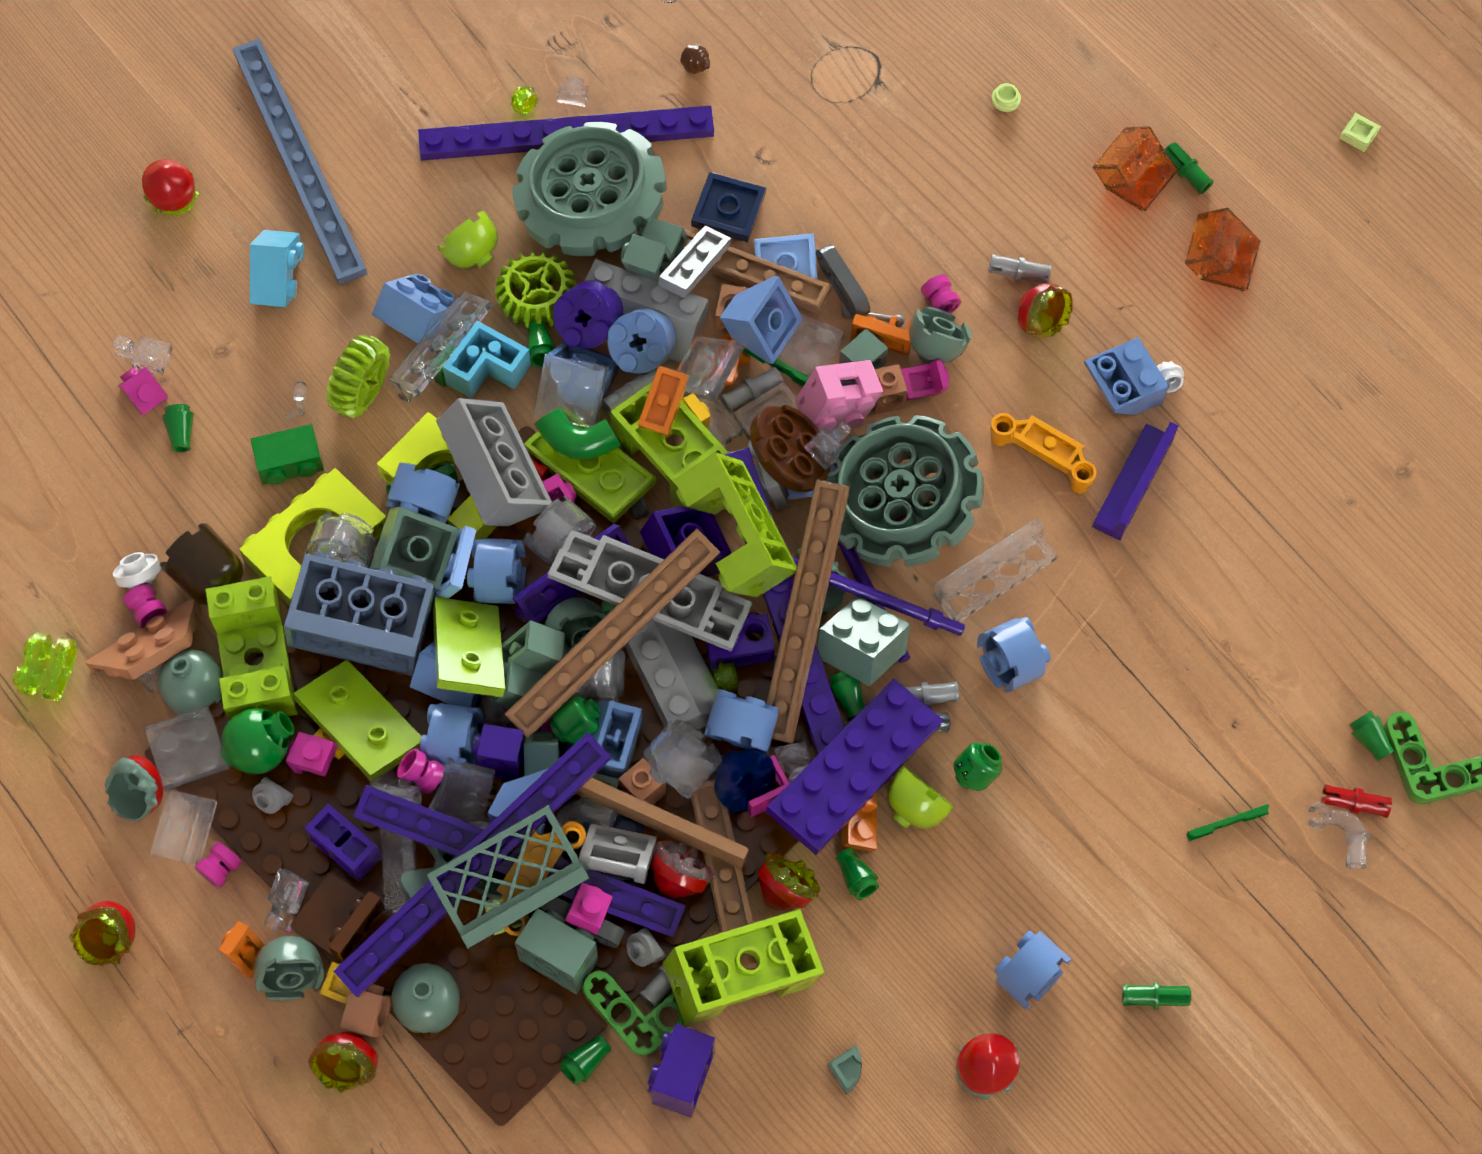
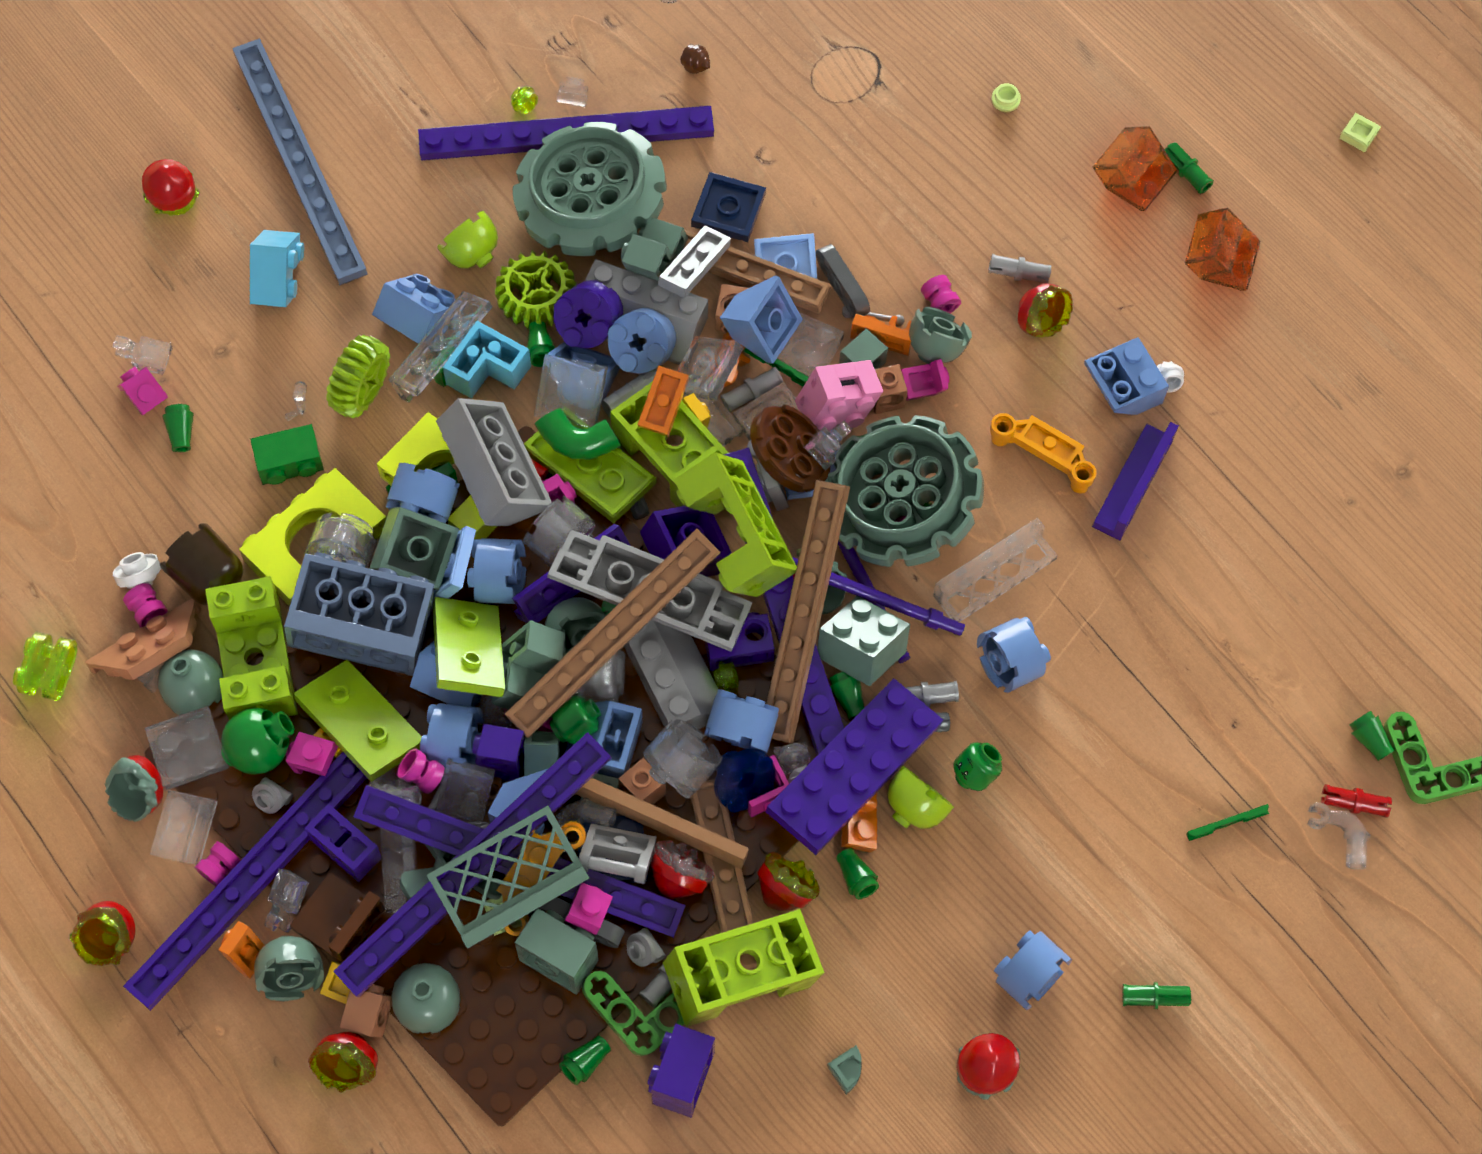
none -> dark purple plate [123,752,367,1011]

